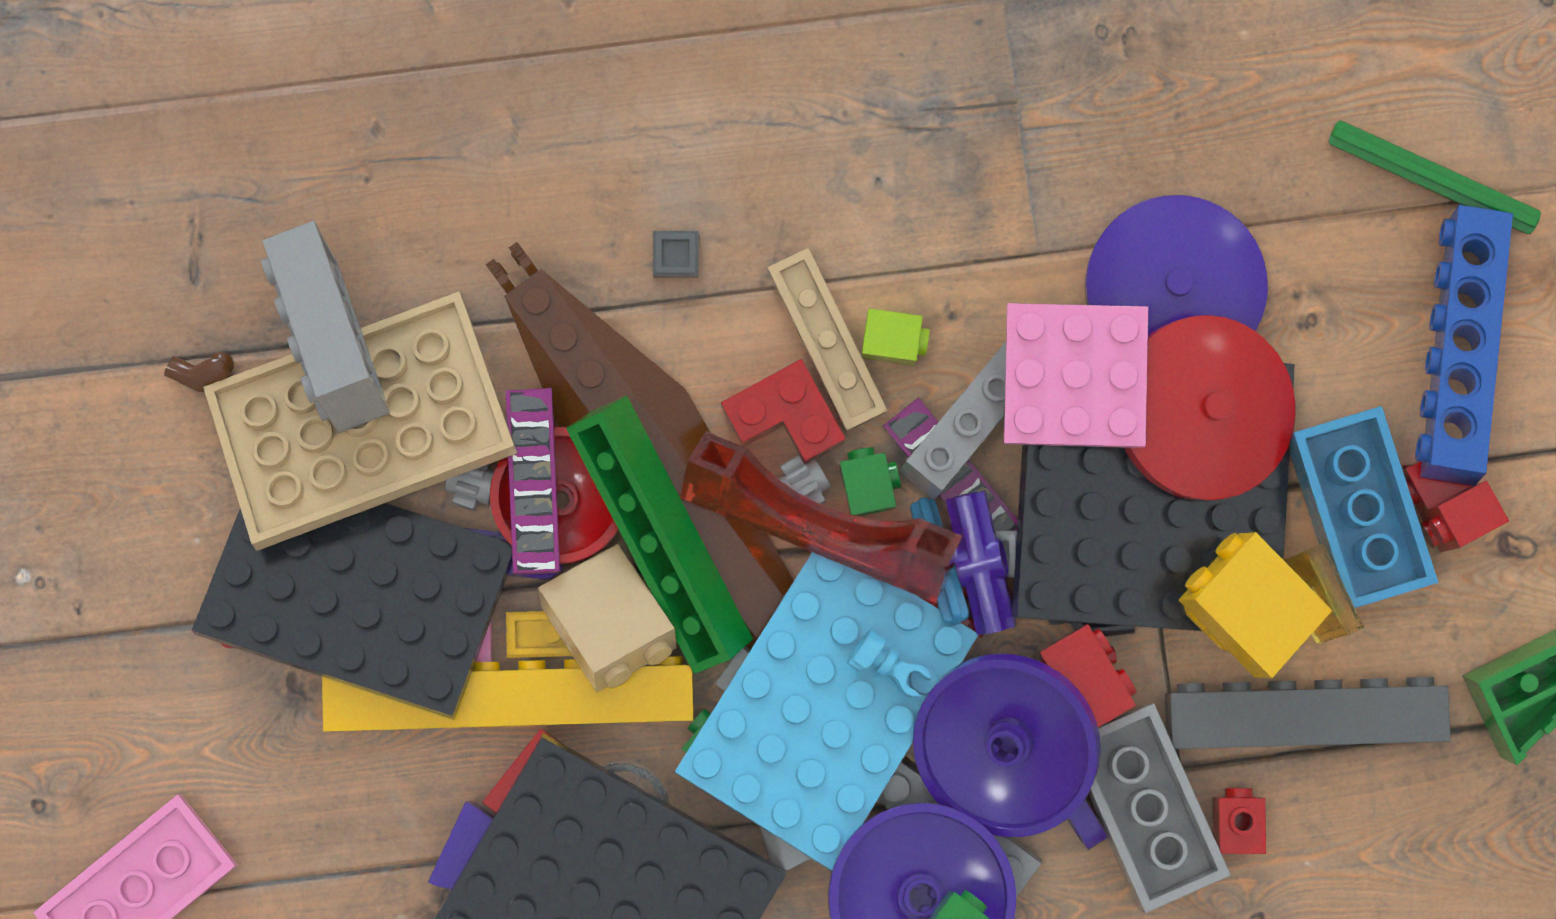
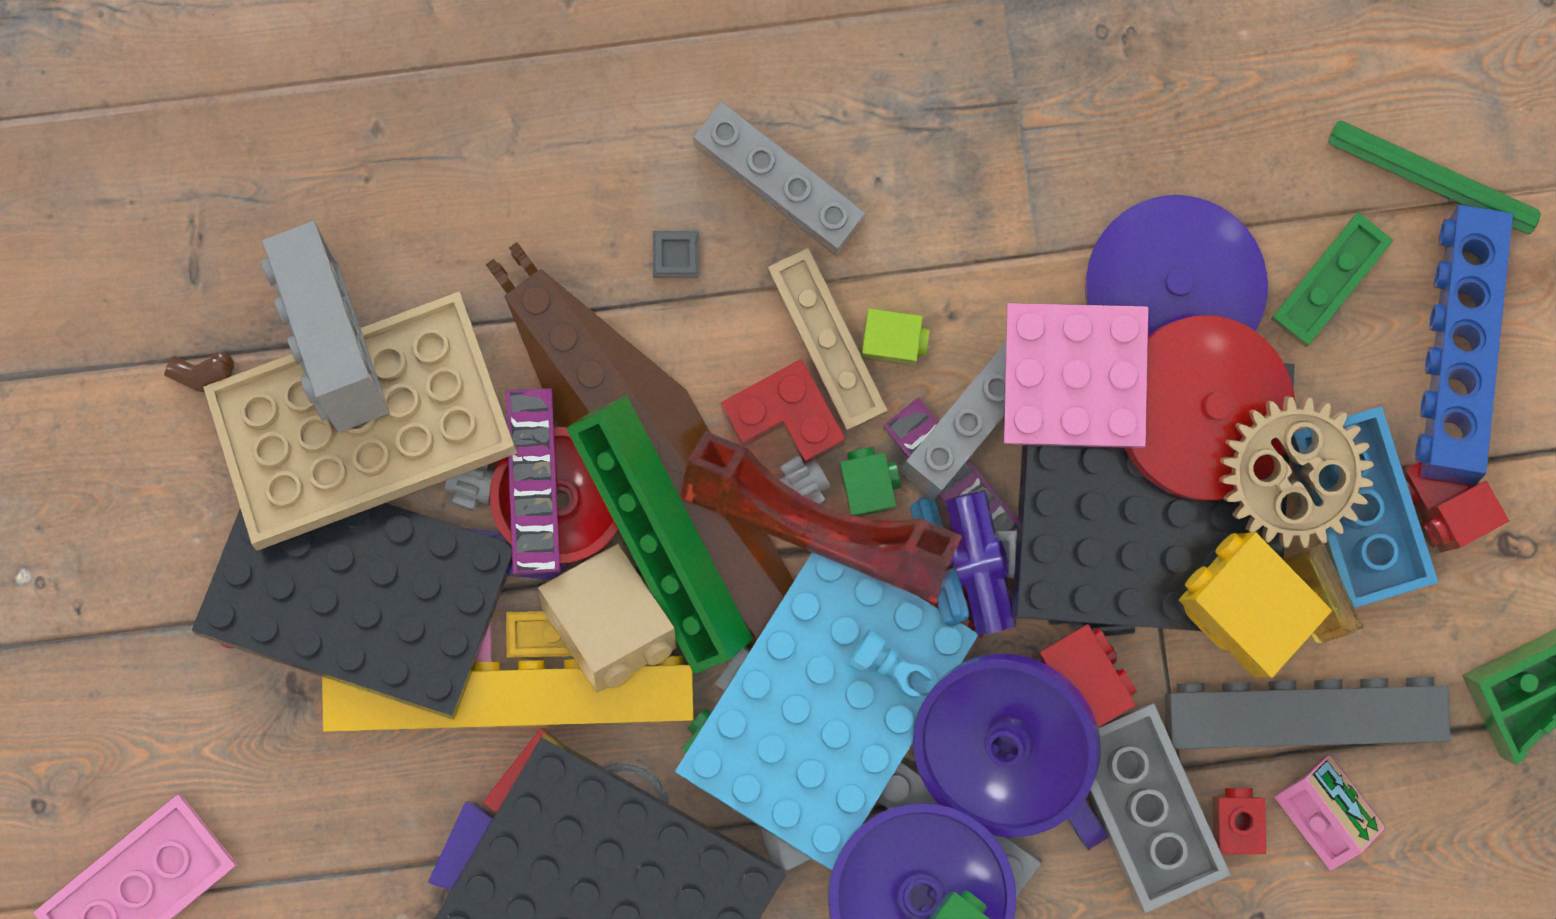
none -> light grey brick [693,102,866,257]
none -> tan gear [1220,396,1374,548]
none -> green plate [1271,212,1393,347]
none -> panel [1274,756,1384,871]

